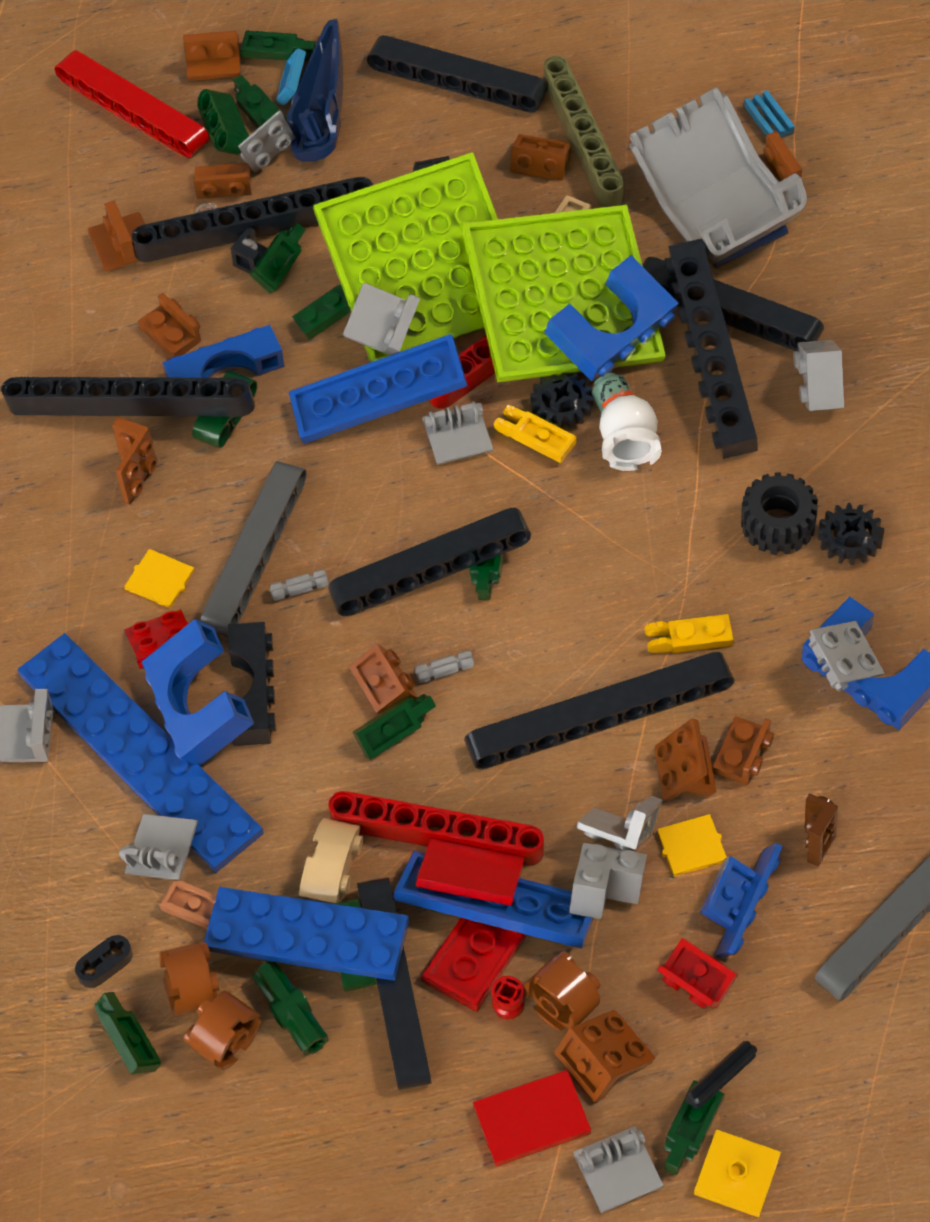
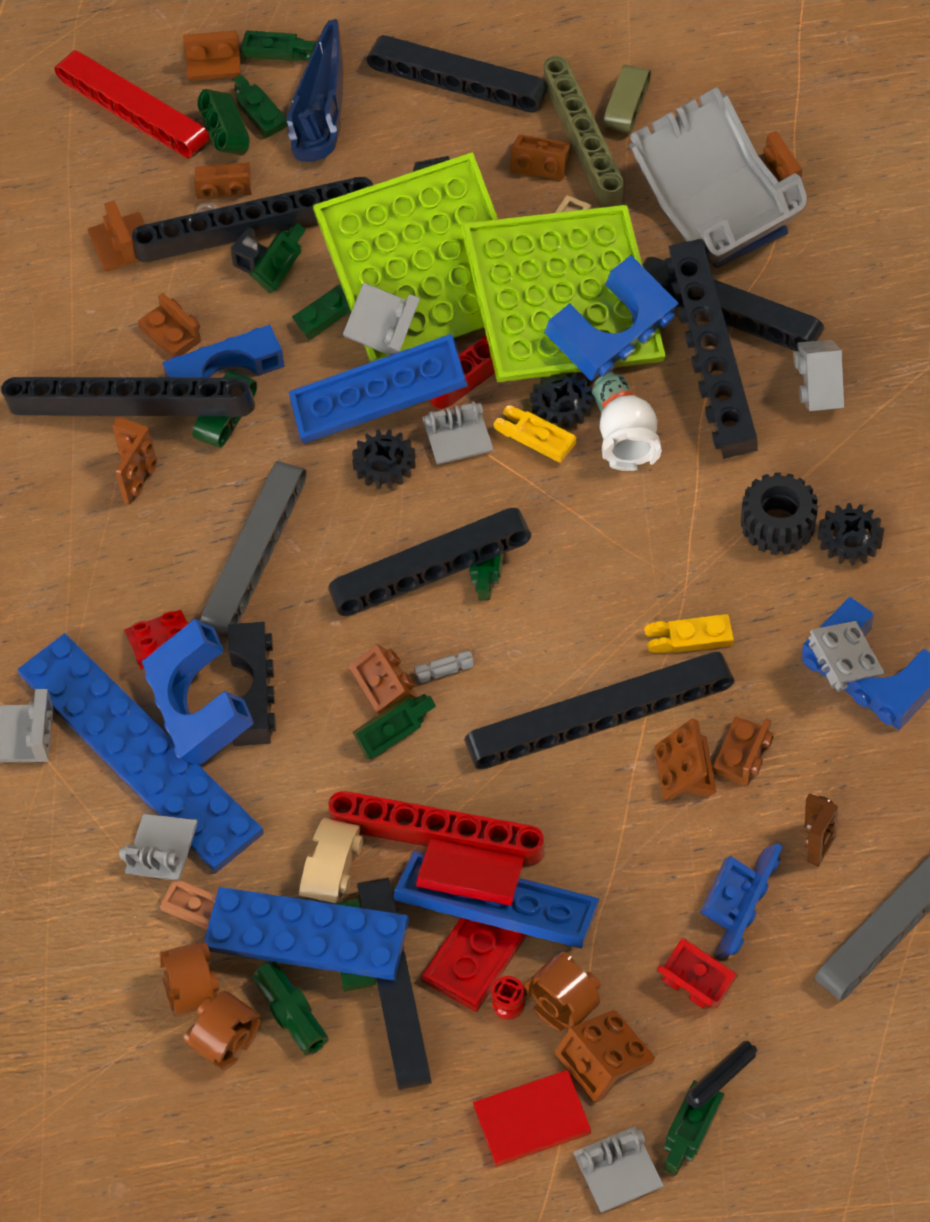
black beam [75,935,133,988] -> none
dark green hinge [94,992,161,1074] -> none
yellow piece [124,549,195,608] -> none
light grey hinge [238,110,295,173] -> none
light grey axle [269,569,328,601] -> none
dark azure tile [276,48,306,106] -> none
light grey brick [569,843,647,919] -> none
light grey bracket [576,796,662,850] -> none
yellow piece [657,814,727,877] -> none
yellow plate [694,1129,781,1218] -> none
dark azure tile [743,90,795,138] -> none
none -> black gear [352,429,416,489]
none -> olive beam [604,64,651,133]

